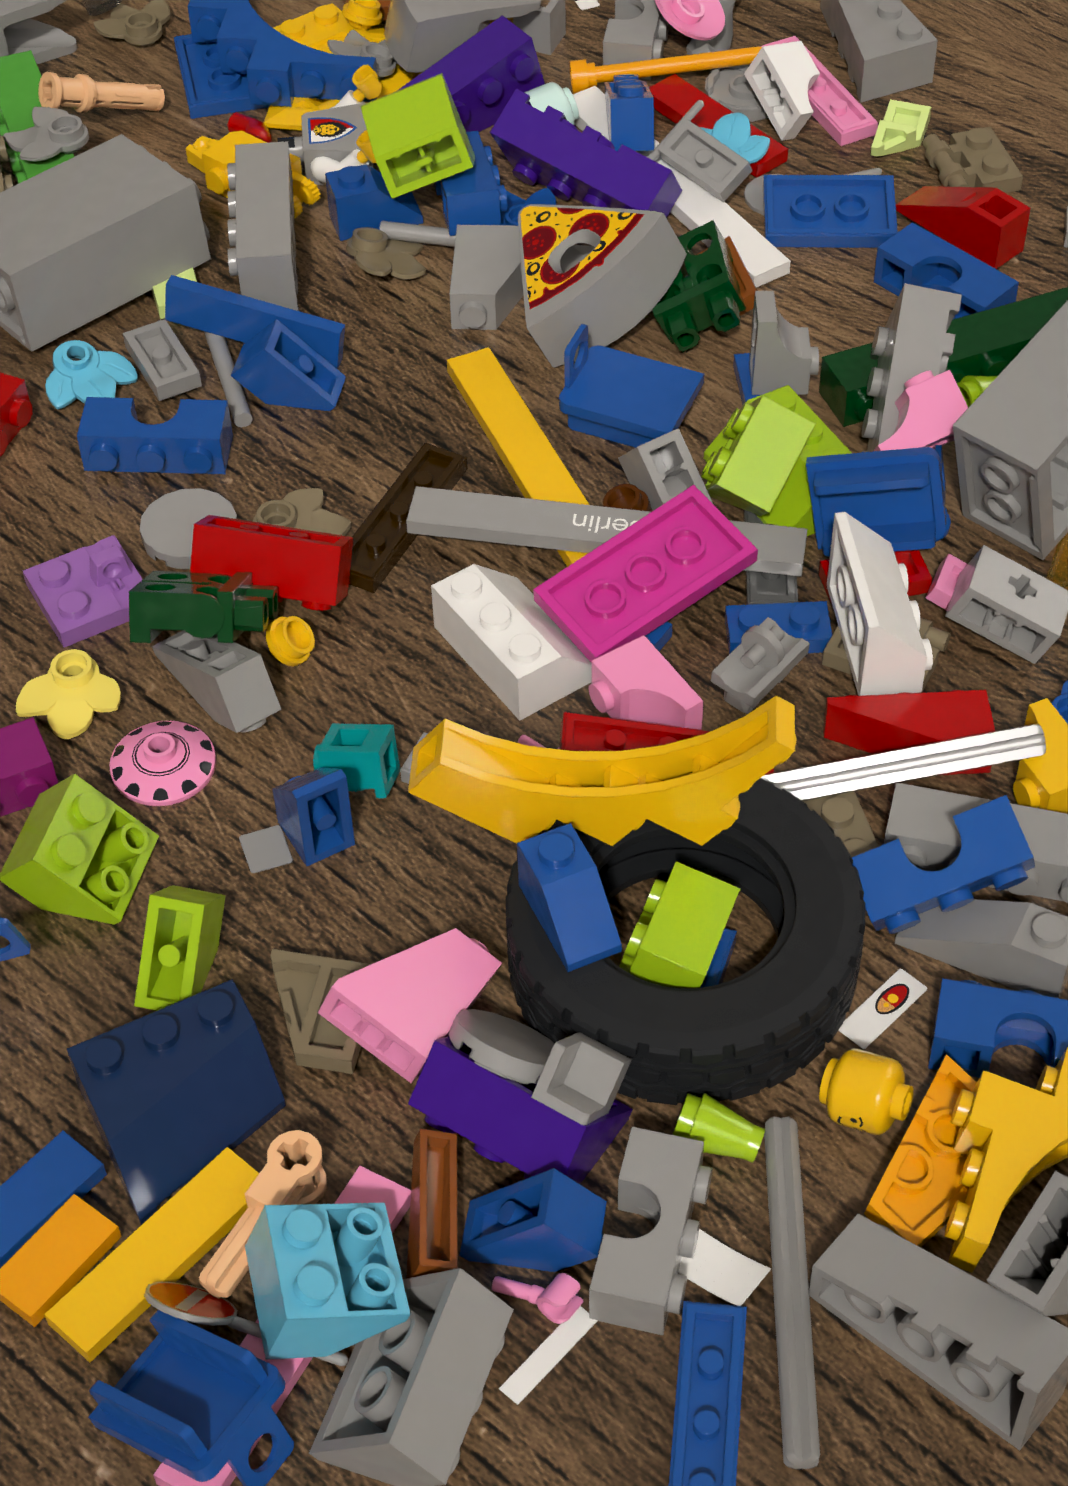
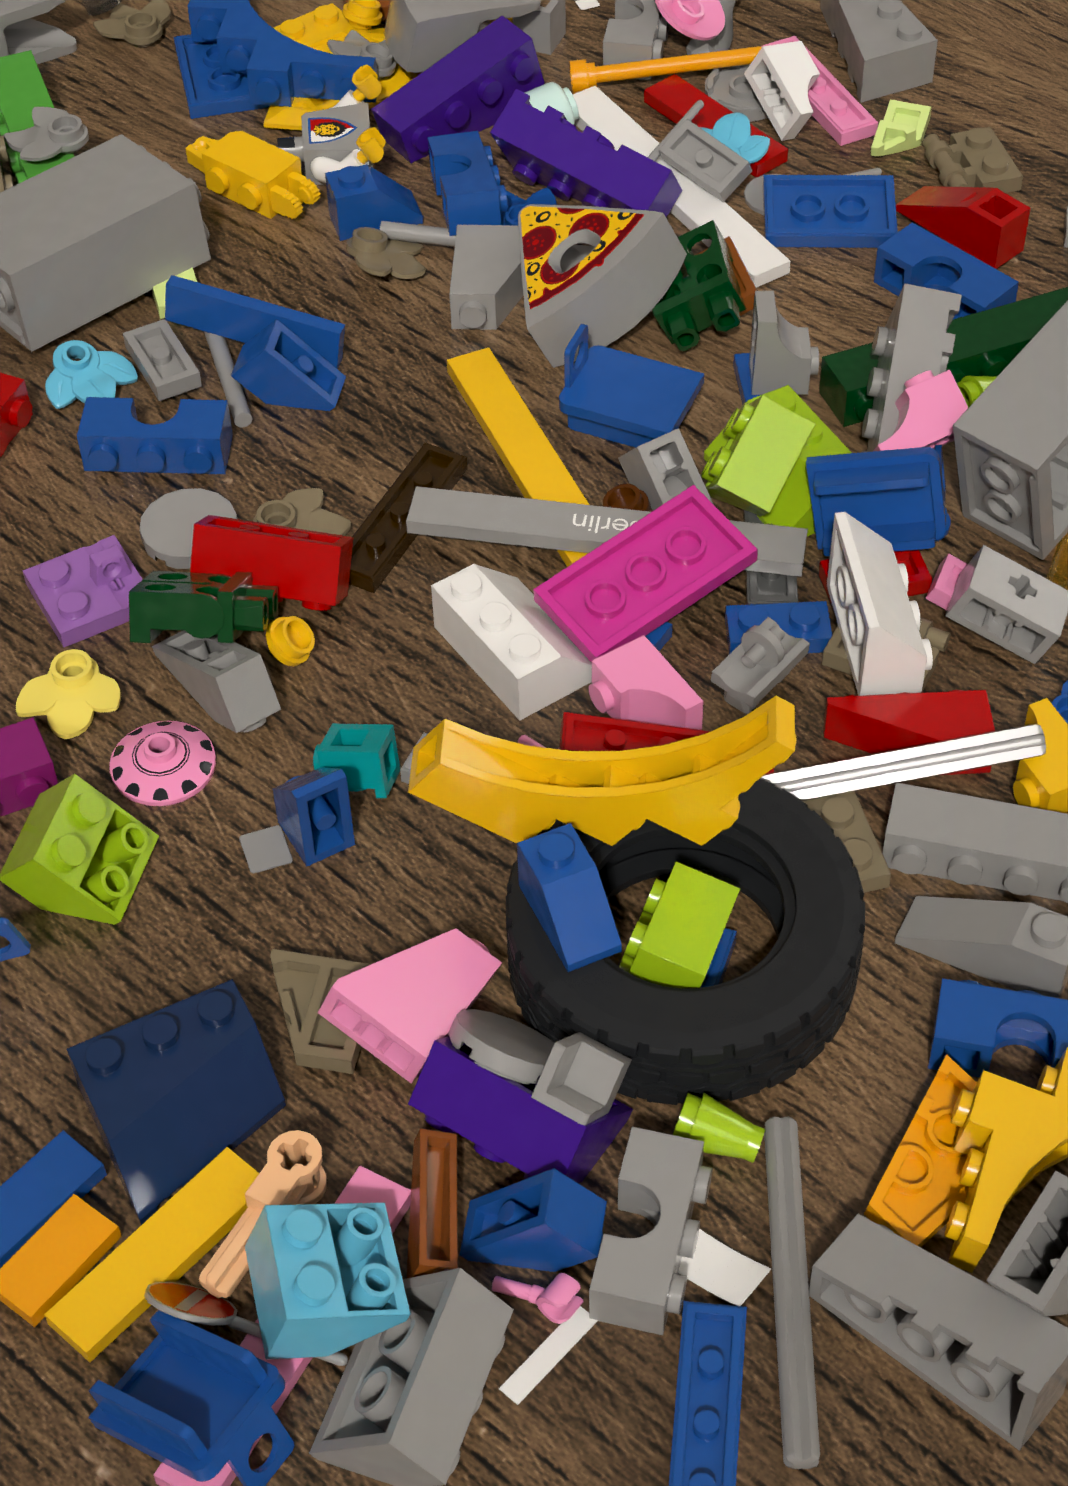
light nougat pin [38,72,165,113] -> none
lime slope [134,885,226,1011] -> none
light grey wedge [227,141,299,311] -> none
red arm [228,112,272,143] -> none
lime slope [361,73,475,199] -> none
blue slope [604,74,654,151] -> none
yellow head [819,1048,914,1135] -> none
white sticker [838,969,927,1049] -> none
blue arch [852,795,1035,934] -> none

